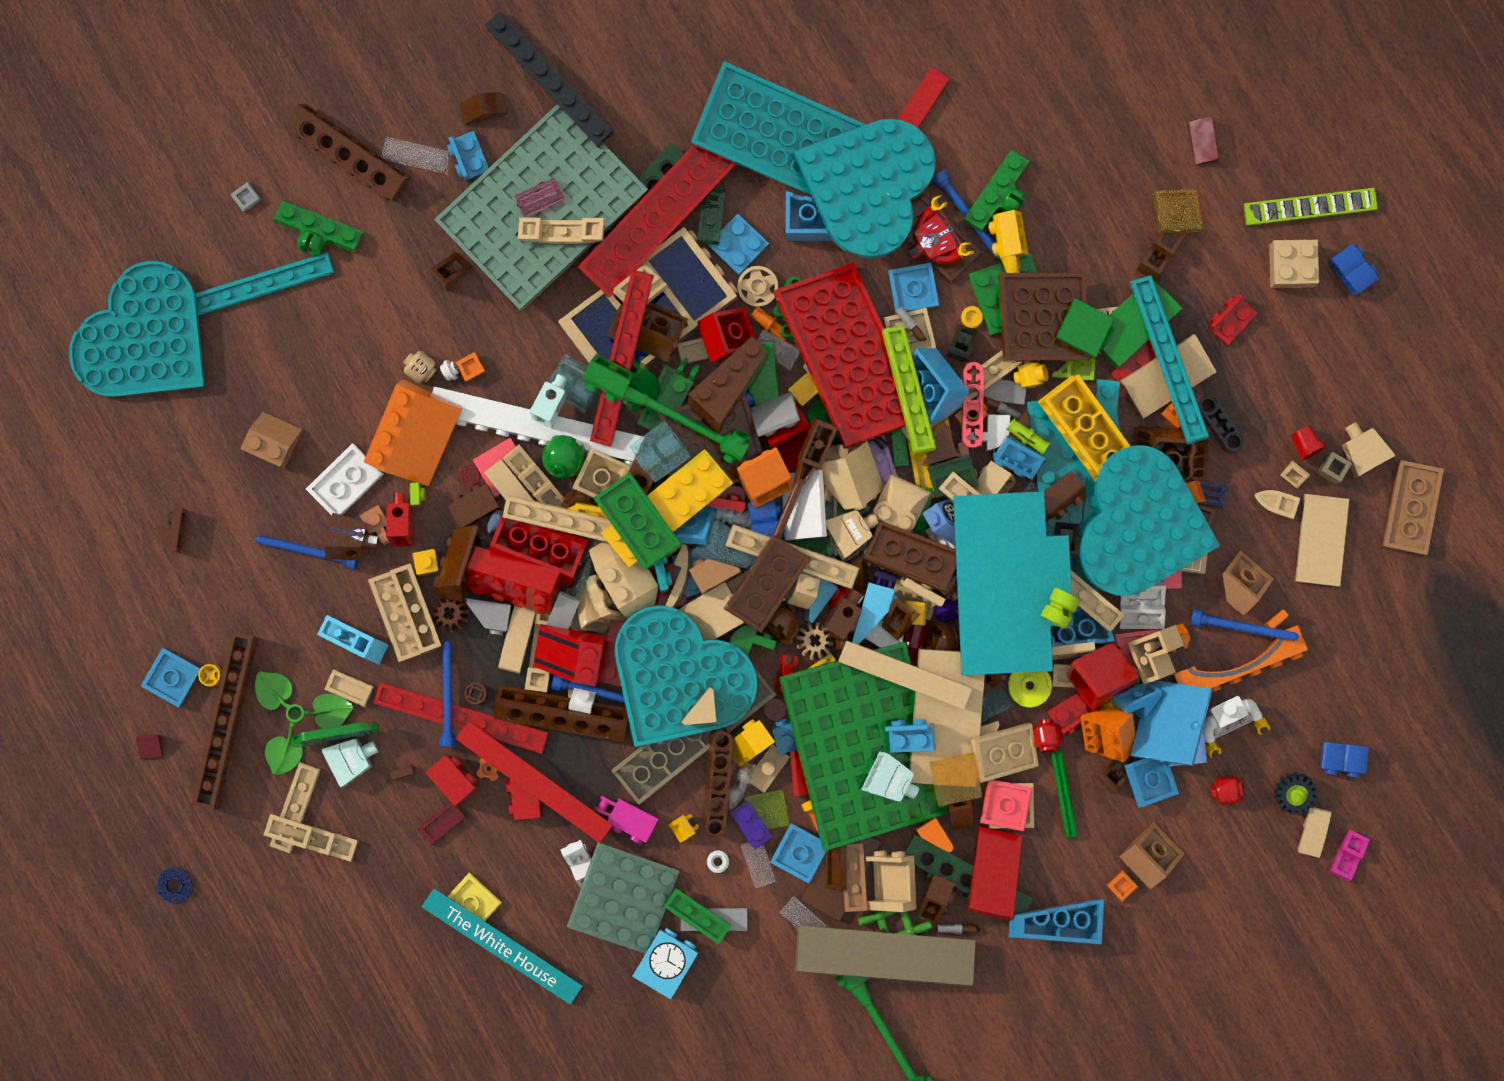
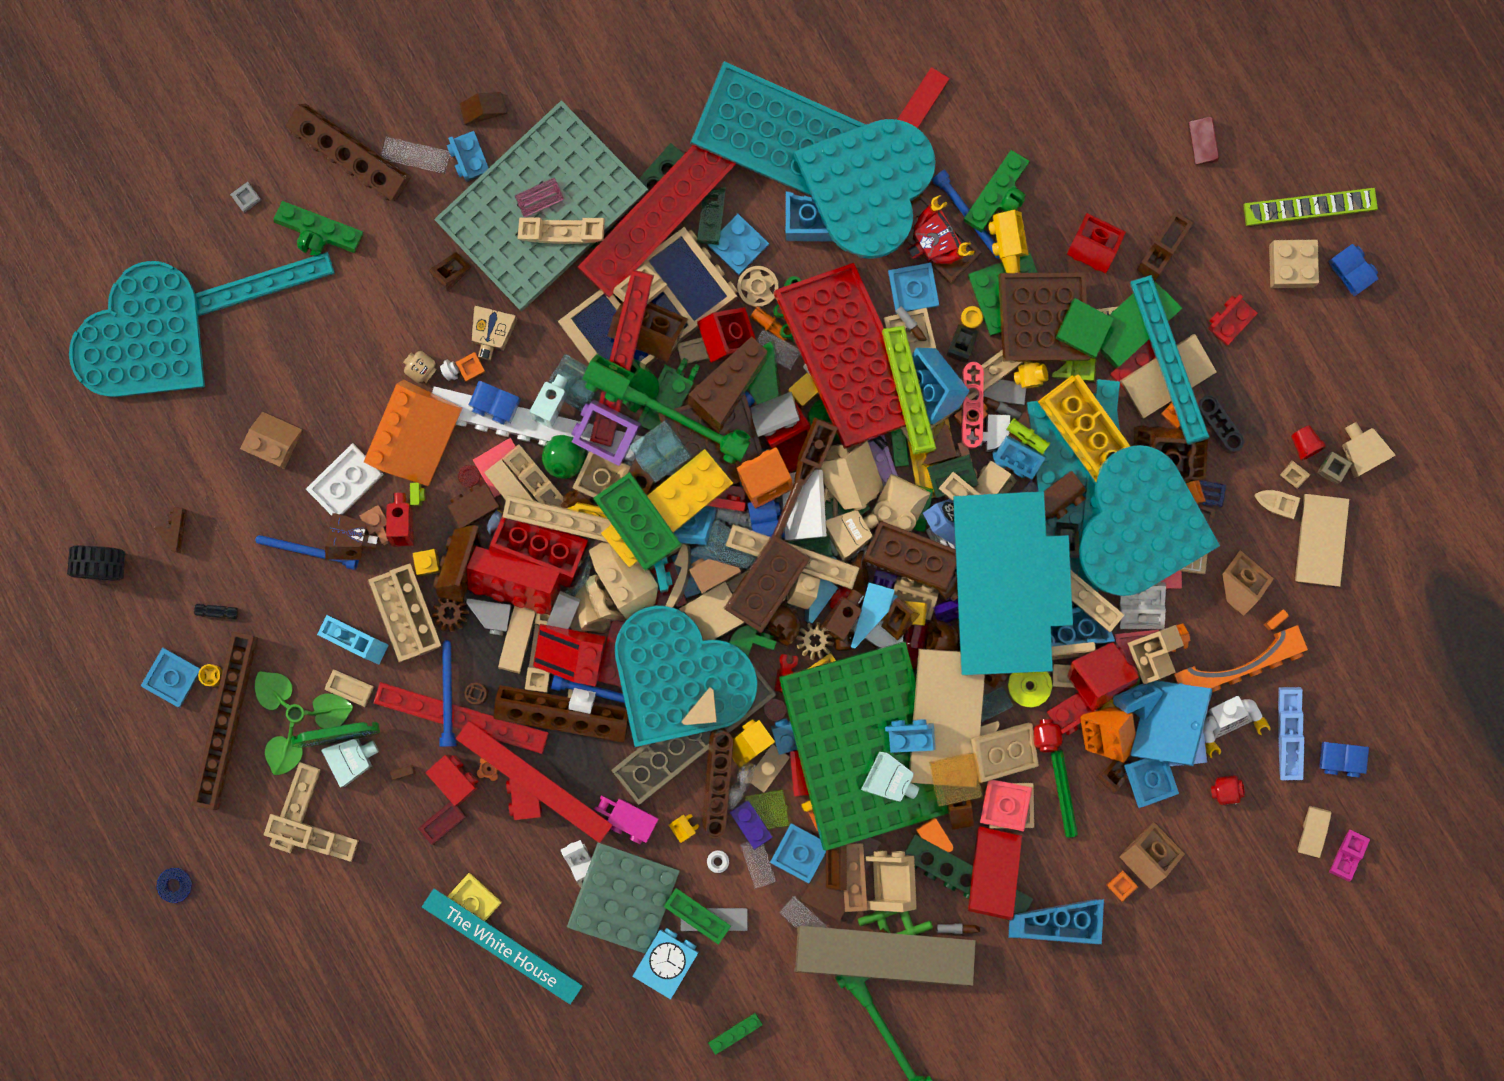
dark red slope [136,735,163,759] -> none
black plate [485,11,614,148] -> none
tan tile [838,640,972,709] -> none
tan plate [902,578,946,607] -> none
reddish brown brick [916,875,955,925] -> none
lime wheel [1040,588,1080,629] -> none
clear yellow tile [1152,189,1203,234] -> none
blue piece [1191,609,1299,641] -> none
black wheel [1274,772,1317,815] -> none
medium nougat plate [1382,460,1444,556] -> none
none -> black tyre [67,545,126,581]
none -> black axle [194,604,238,619]
none -> blue brick [468,381,521,425]
none -> tan torso [472,306,517,360]
none -> medium lavender window [571,400,641,466]
none -> green piece [708,1012,763,1055]
none -> red slope [1066,213,1126,273]
none -> light blue slope [1278,687,1304,780]

